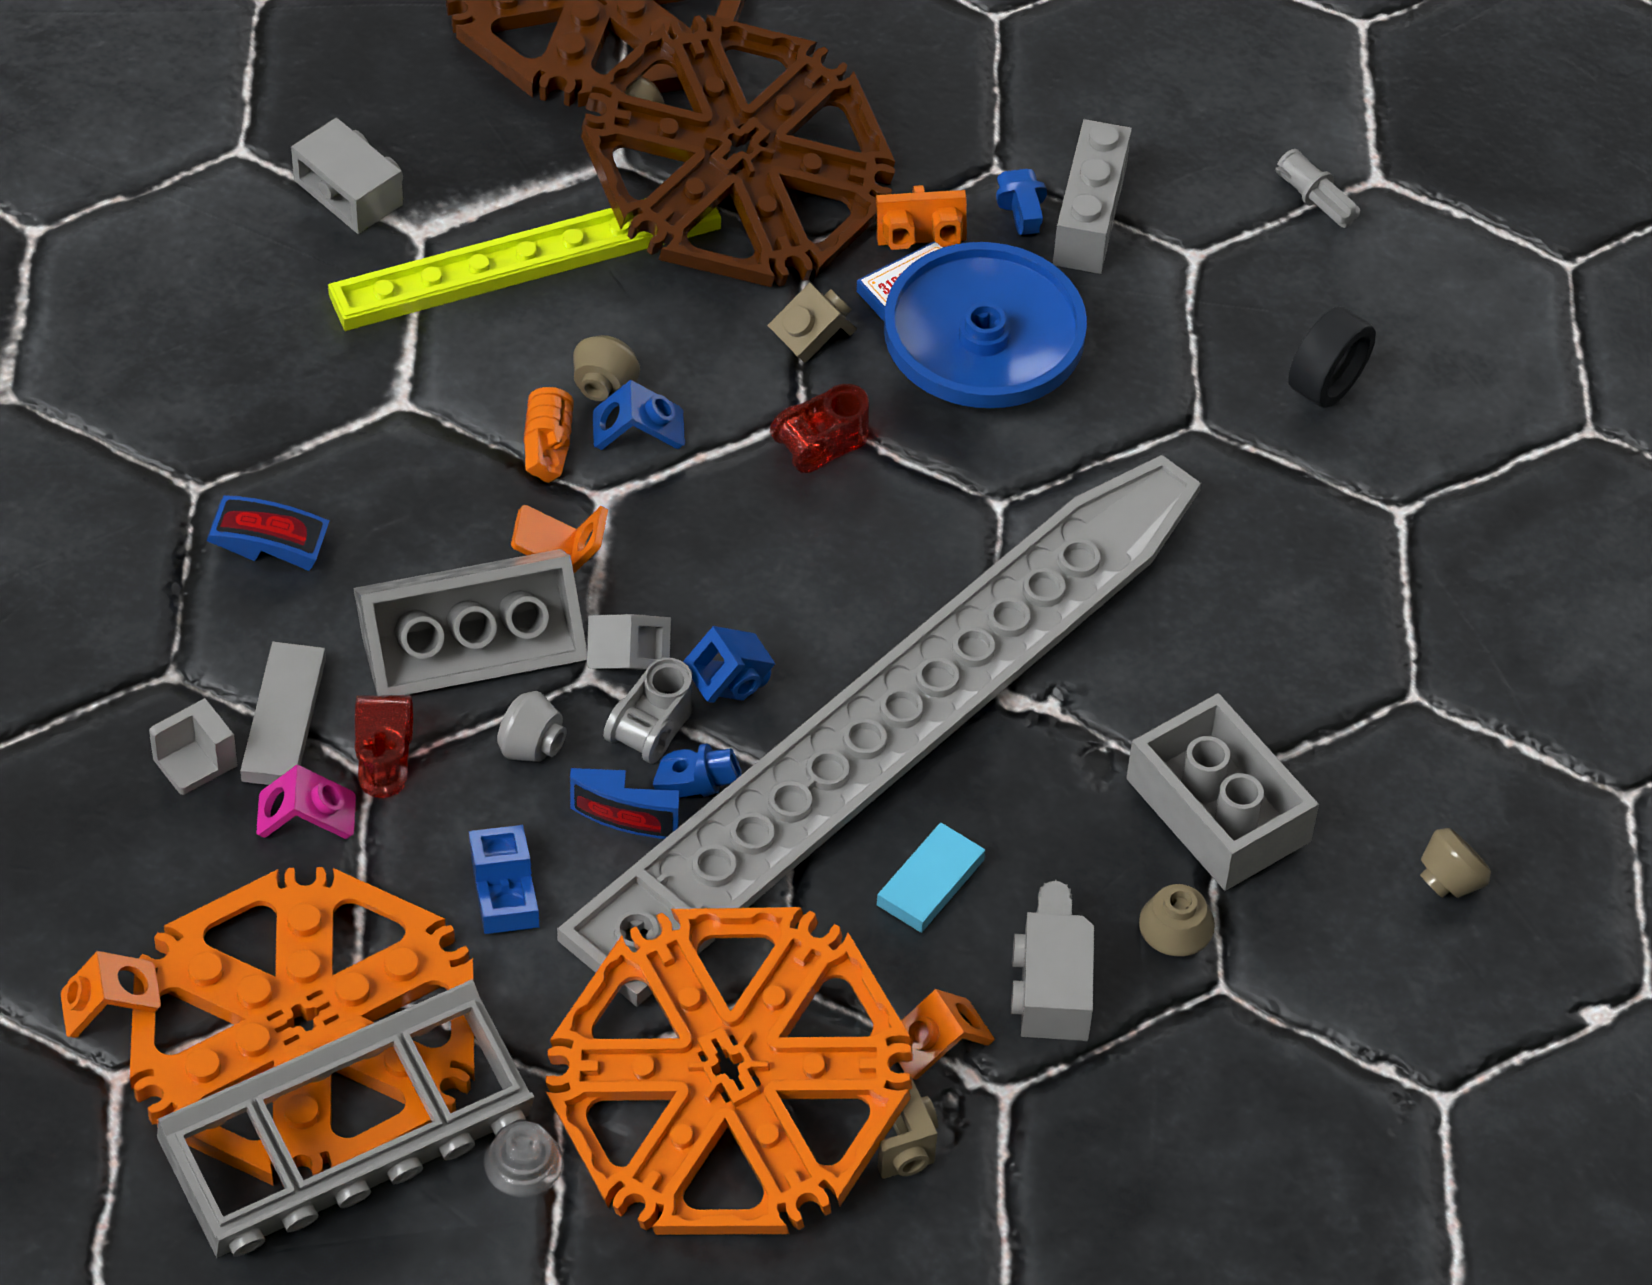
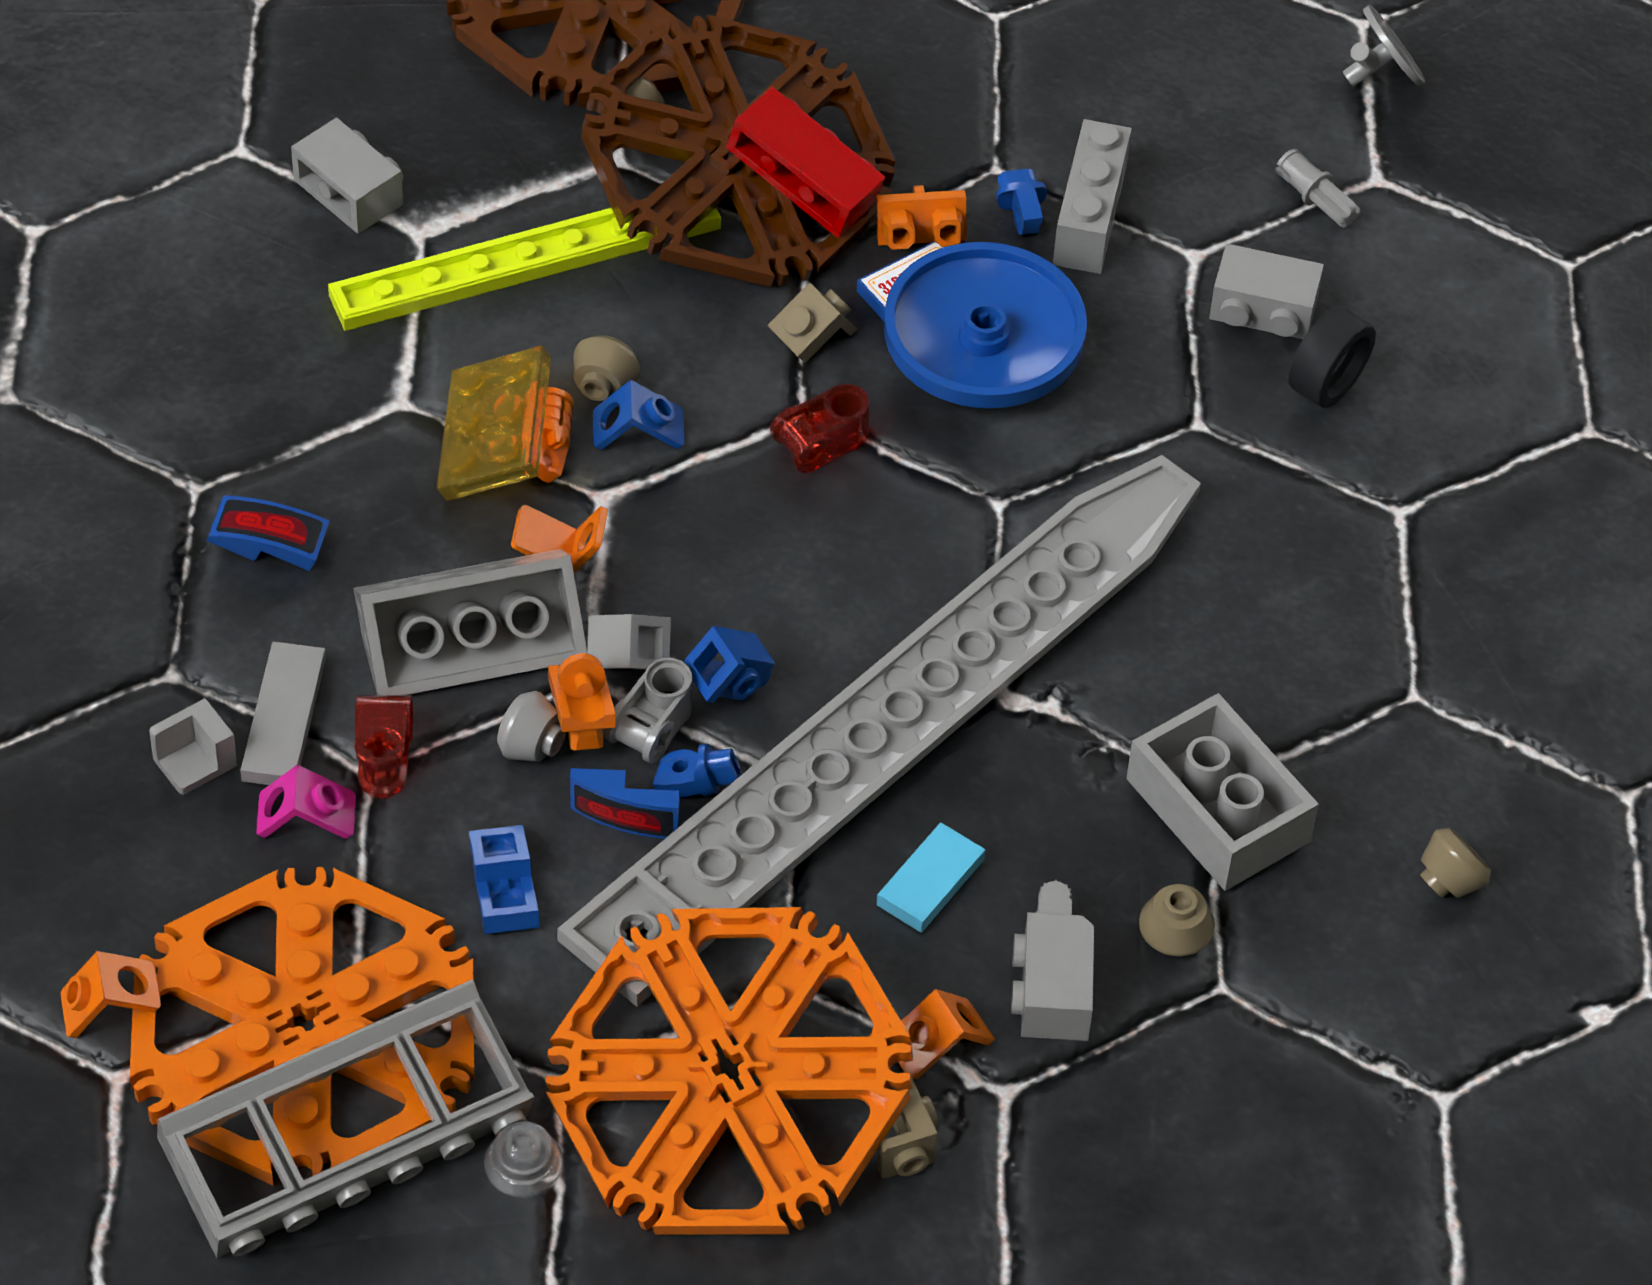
none -> clear yellow plate [437,345,551,501]
none -> orange hips [548,653,616,751]
none -> red brick [726,86,886,239]
none -> light grey brick [1209,243,1324,339]
none -> light grey shield [1343,4,1425,87]

